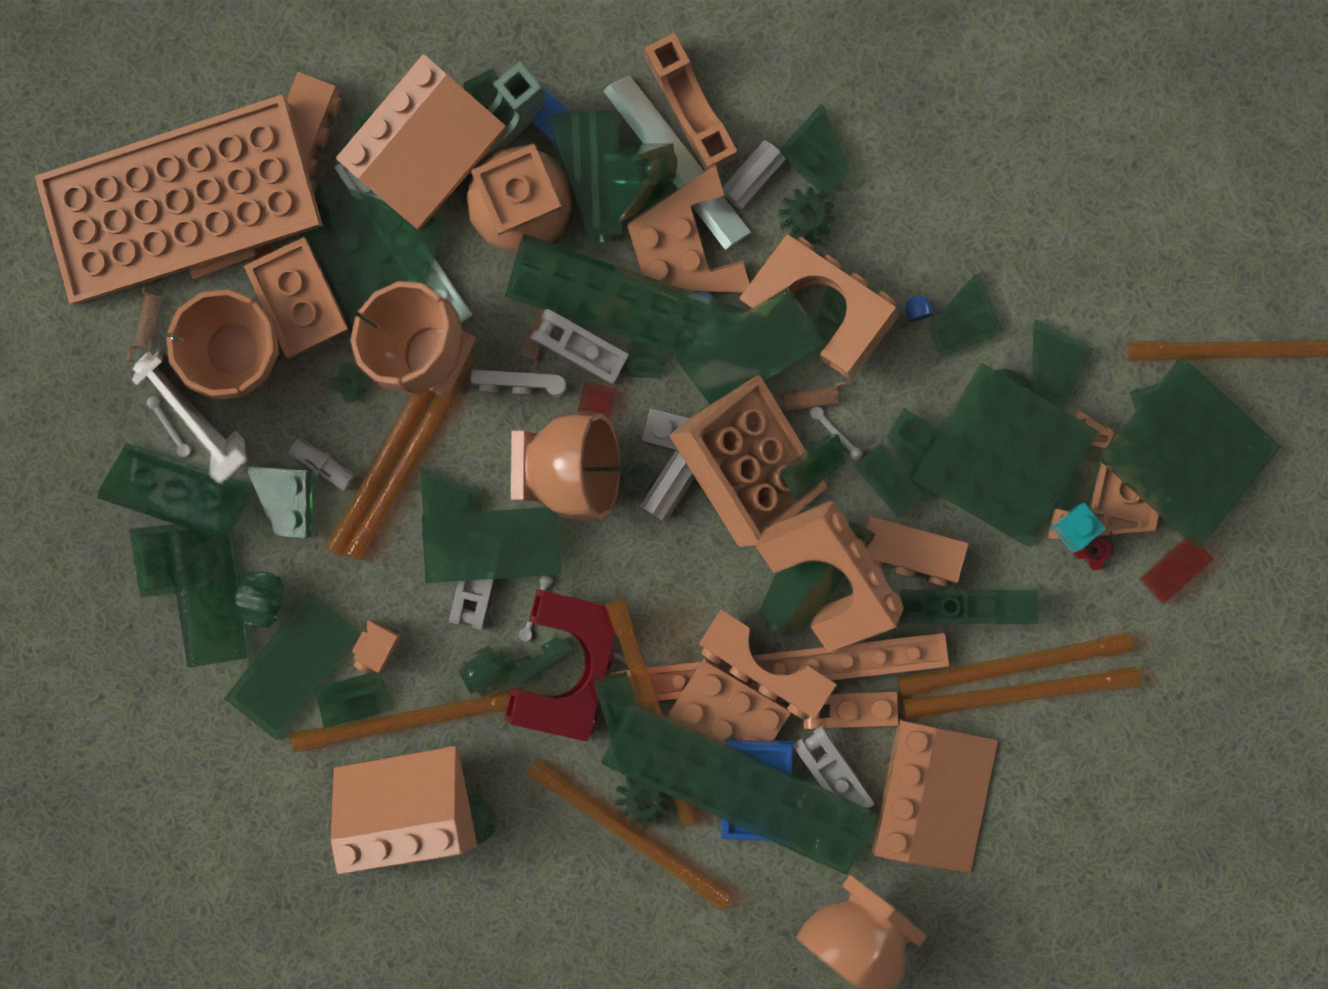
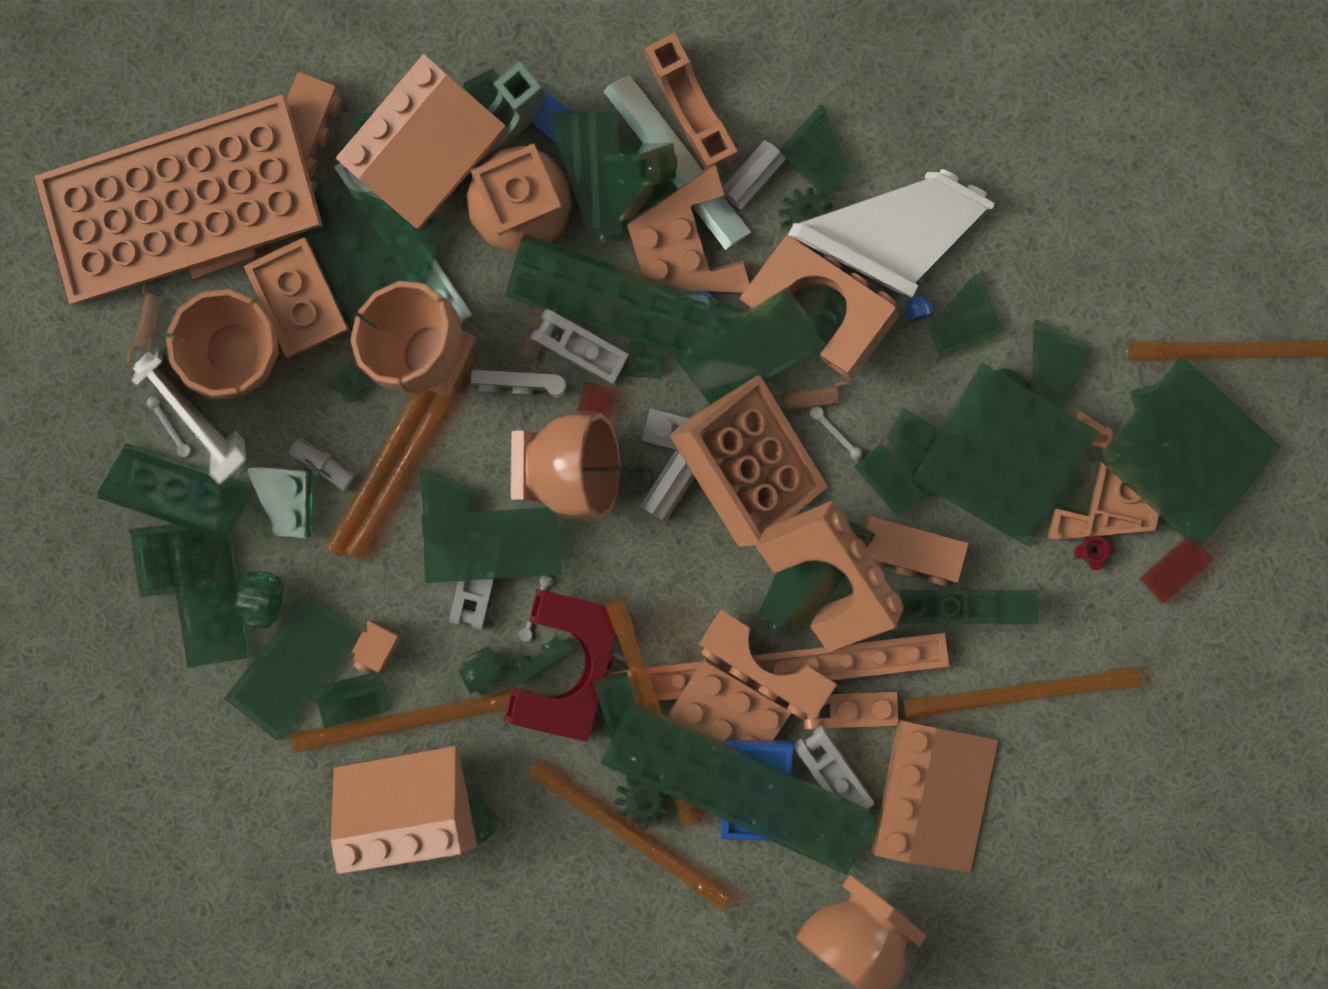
clear green slope [780,434,844,500] -> none
clear orange piece [897,631,1134,697] -> none
teal brick [1051,502,1106,553] -> none
none -> white piece [788,169,995,297]

